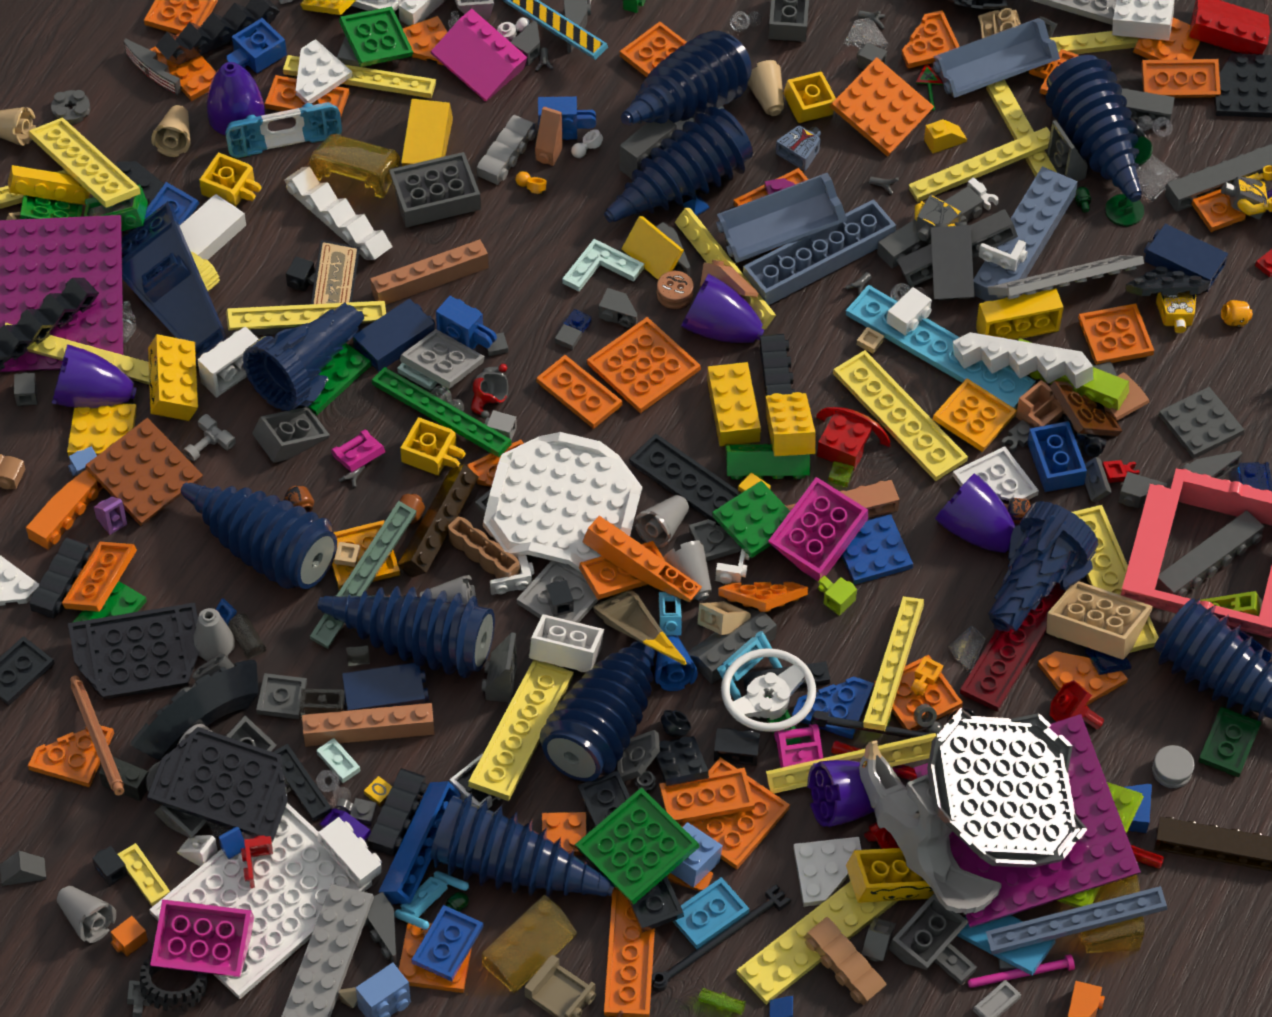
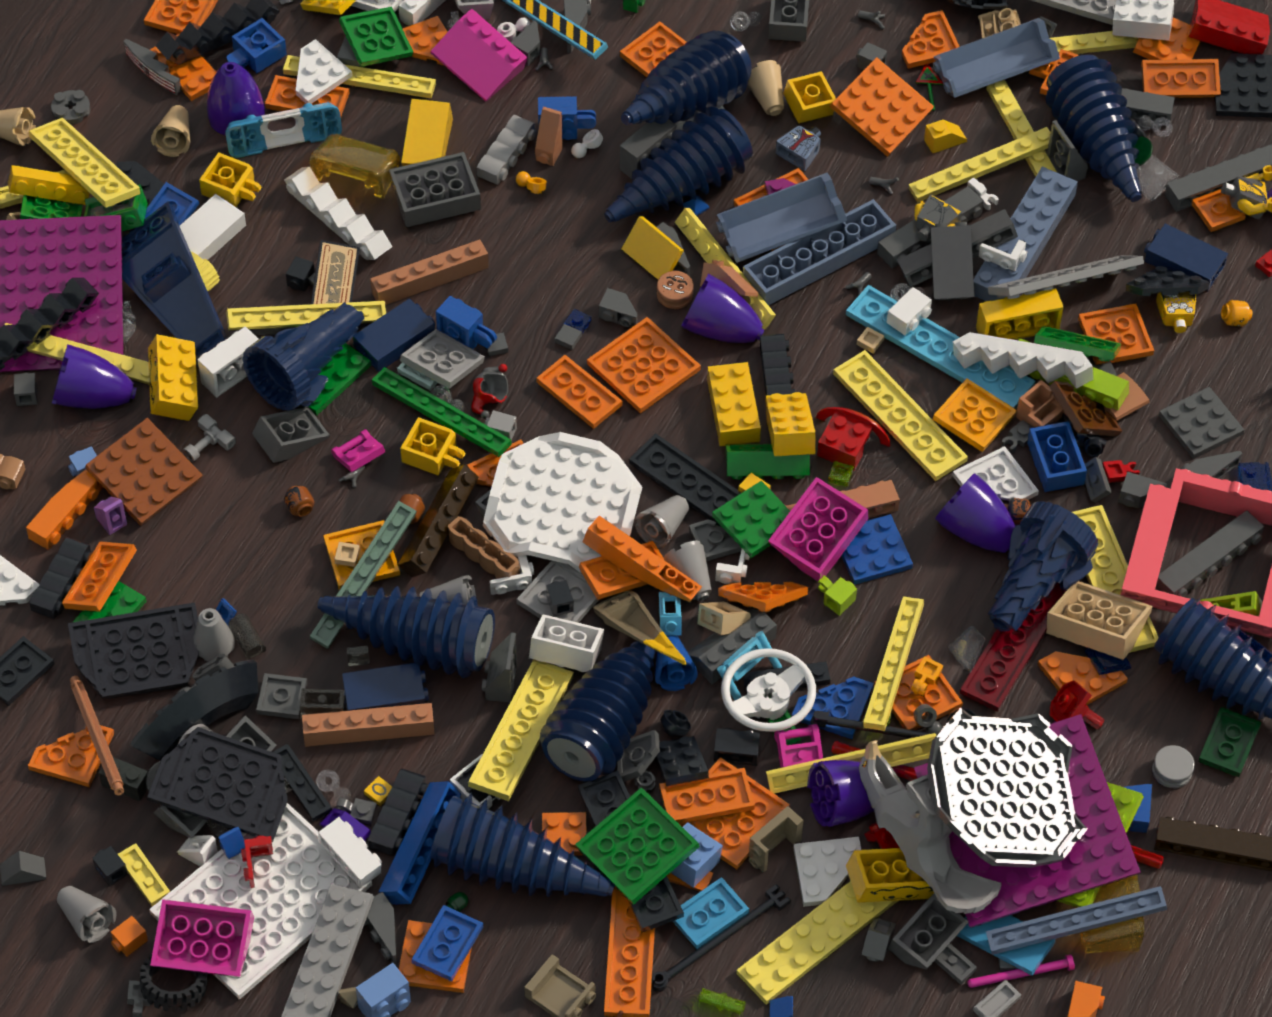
yellow plate [67,404,137,457] -> none
dark blue cone [181,483,337,589] -> none
light aqua plate [317,738,360,783] -> none
medium azure plate [394,871,469,930] -> none
clear yellow slope [482,895,577,993] -> none
light aqua plate [562,239,644,291] -> none
medium nougat brick [804,917,887,1005] -> none
clear slope [844,18,889,49] -> none
dark green cylinder [1075,187,1091,213] -> none
dark green piece [1105,194,1144,227] -> none
none -> dark tan panel [748,806,803,872]
none -> green plate [1034,326,1121,362]

